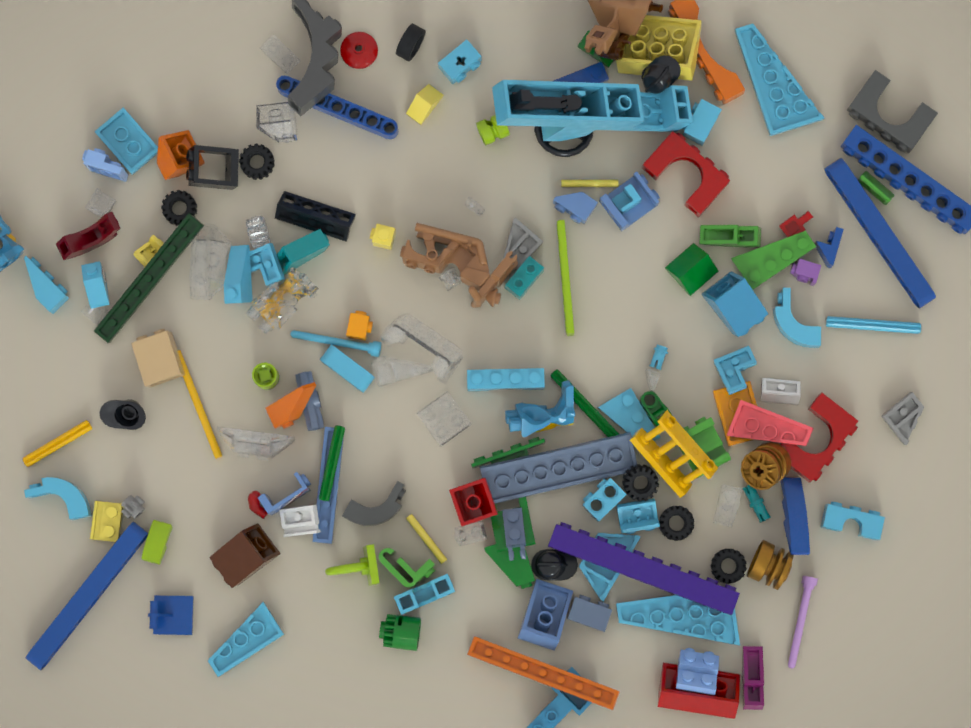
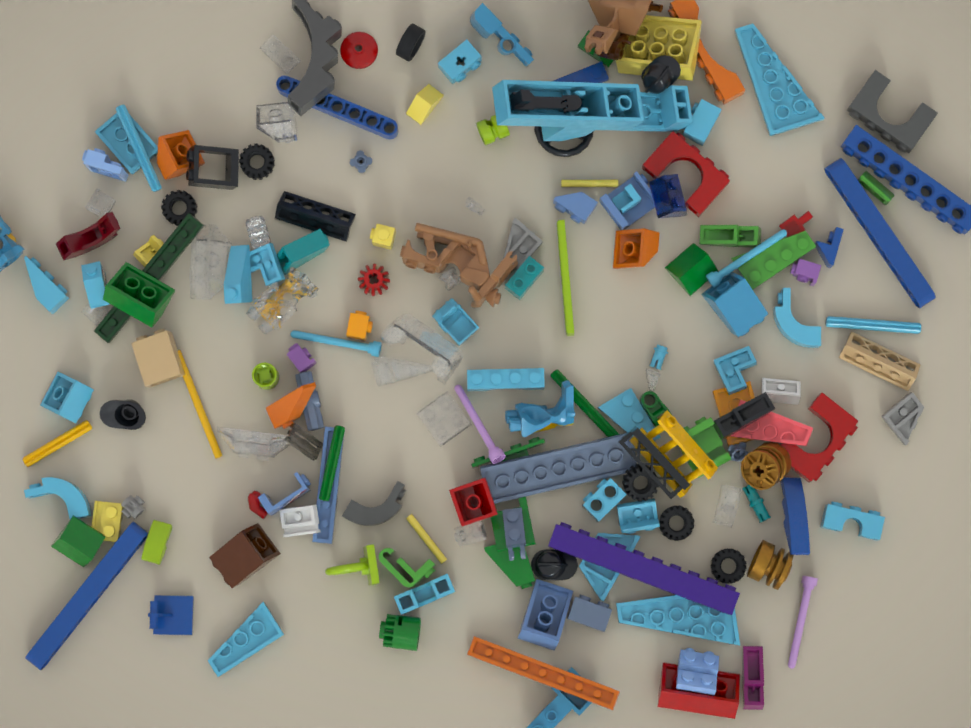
medium azure beam [319,344,375,393] -> none
none -> medium azure slope [40,372,94,423]
none -> green slope [51,515,106,567]
none -> green slope [103,262,175,328]
none -> medium azure axle [116,105,162,192]
none -> clear smoke tile [284,423,323,461]
none -> medium lavender brick [287,343,317,373]
none -> sand blue plate [350,150,372,173]
none -> red gear [358,264,390,297]
none -> medium azure piece [432,298,479,346]
none -> lavender piece [454,385,506,464]
none -> dark azure plate [470,3,534,66]
none -> orange slope [613,228,660,269]
none -> black fence [619,426,690,499]
none -> clear blue slope [649,174,687,219]
none -> medium azure piece [706,229,787,288]
none -> black slope [713,392,775,440]
none -> sand blue plate [727,442,748,462]
none -> tan fence [839,331,920,391]

